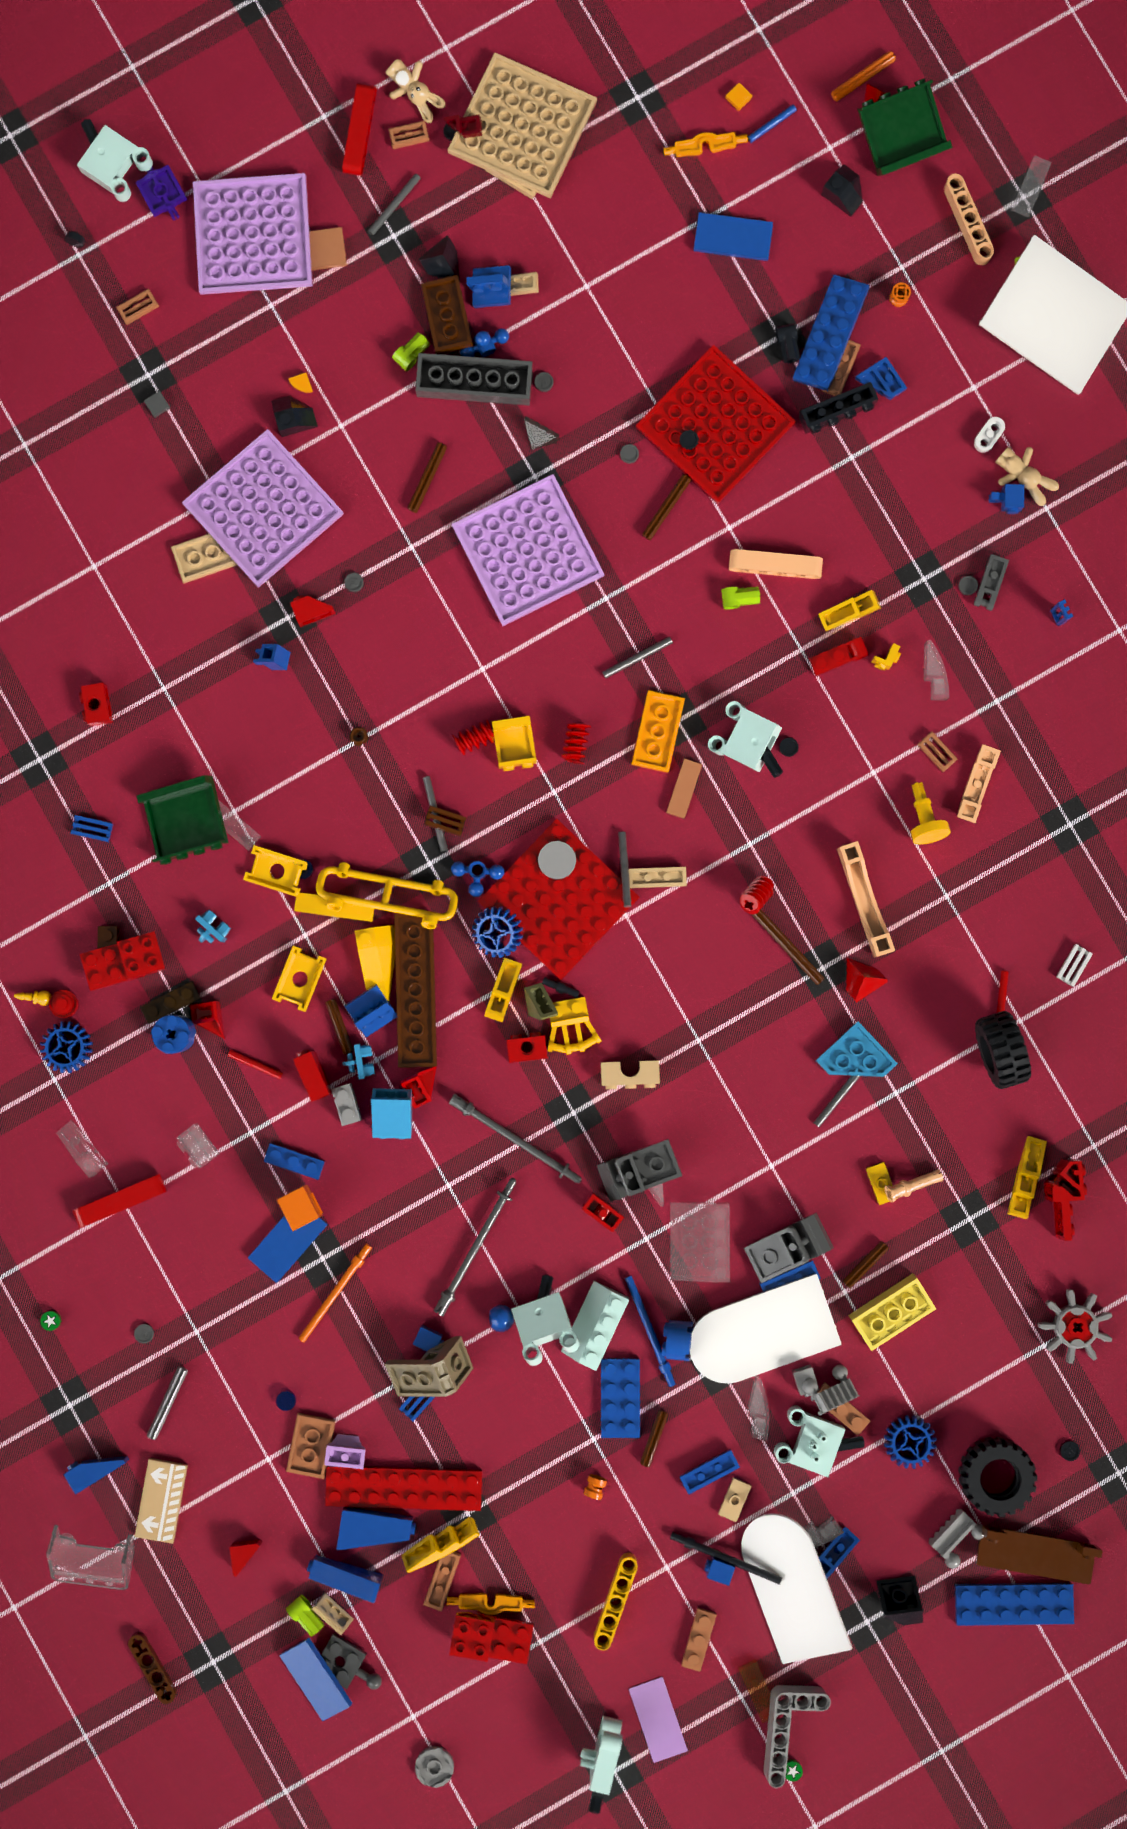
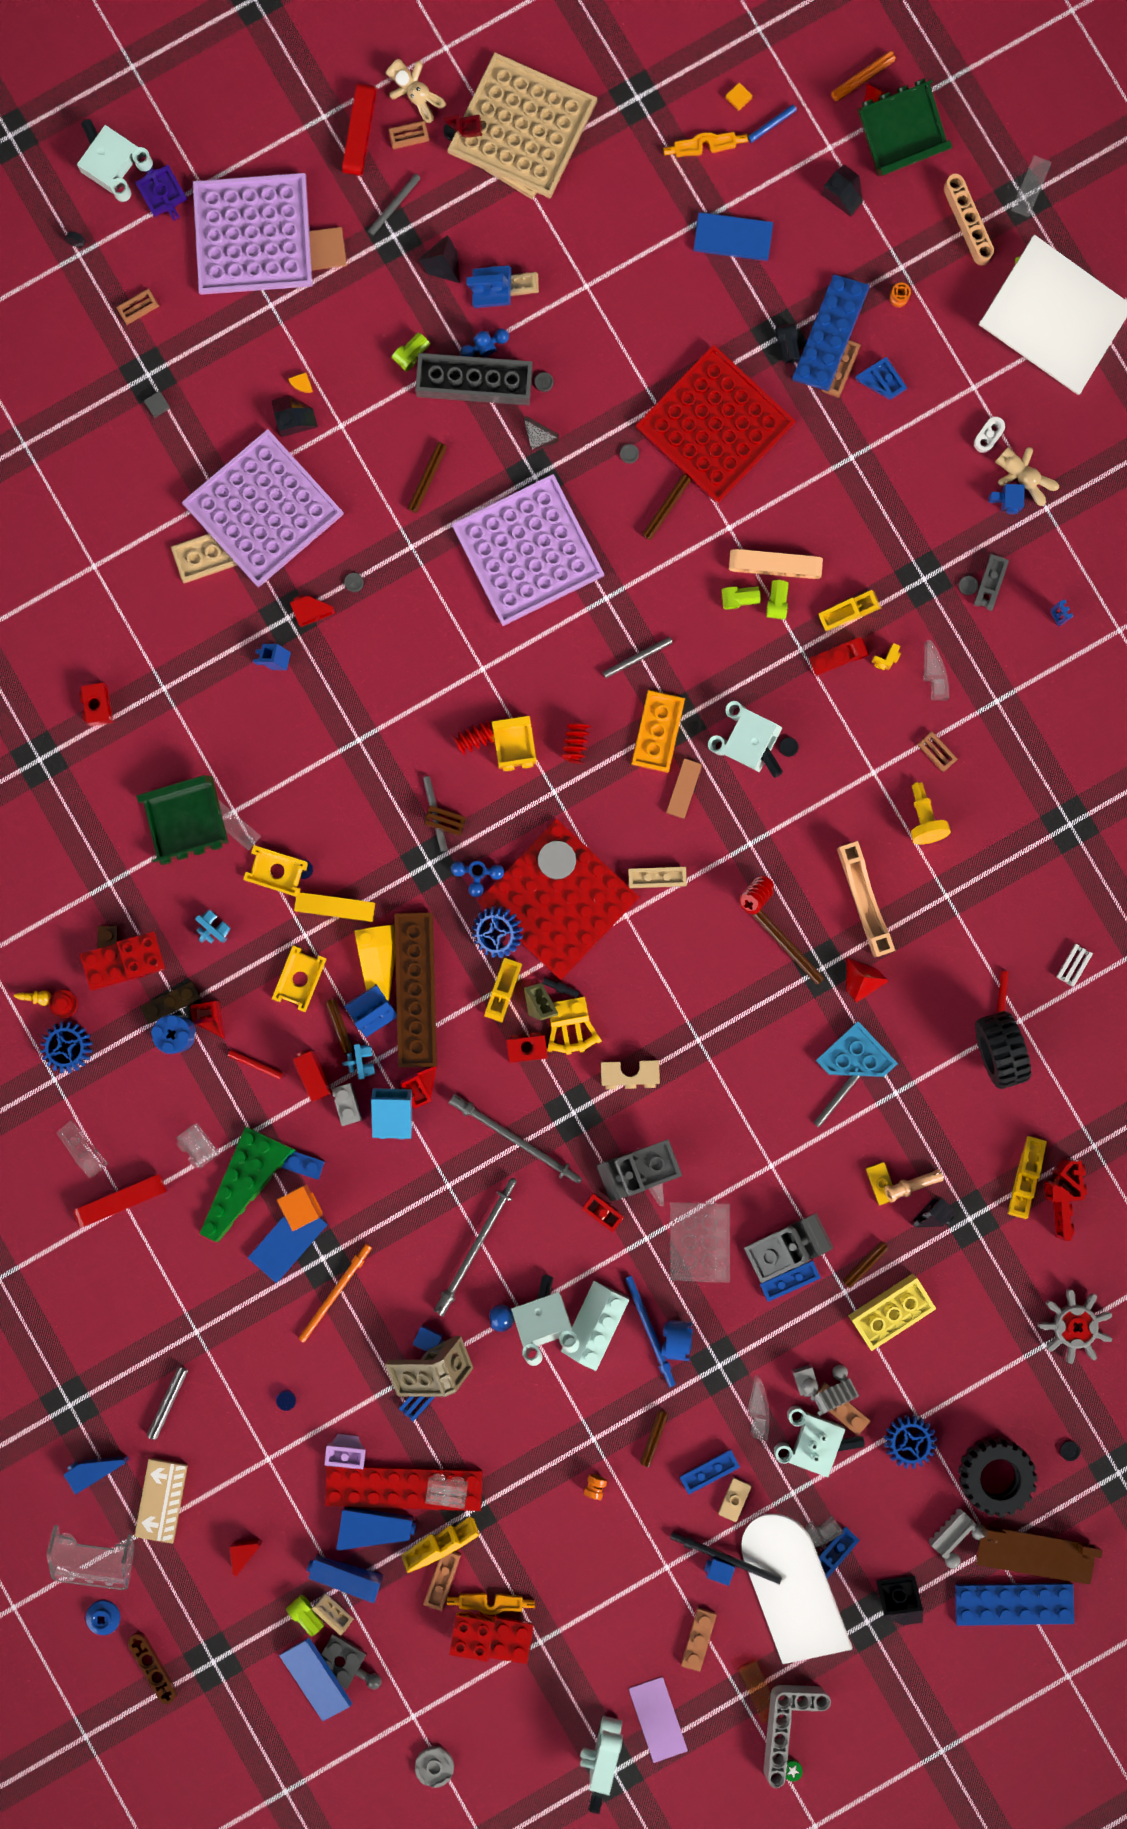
green tile [40,1311,61,1331] -> none
blue tile [70,815,113,842] -> none
dark grey piece [134,1324,154,1344] -> none
nougat tile [286,1413,336,1479] -> none
yellow bar [316,862,458,929] -> none
reddish brown plate [349,727,368,746] -> none
reddish brown plate [421,275,473,355] -> none
yellow beam [594,1553,638,1650] -> none
blue plate [601,1358,640,1438] -> none
flat silver bar [618,832,631,907] -> none
black piece [679,430,699,450] -> none
white piece [690,1273,842,1383] -> none
black brick [798,382,878,434] -> none
light nougat slope [957,744,1001,823] -> none
none -> blue piece [86,1600,121,1635]
none -> green wing [200,1127,296,1242]
none -> clear brick [425,1474,468,1509]
none -> lime piece [766,580,789,620]
none -> black slope [910,1195,956,1227]

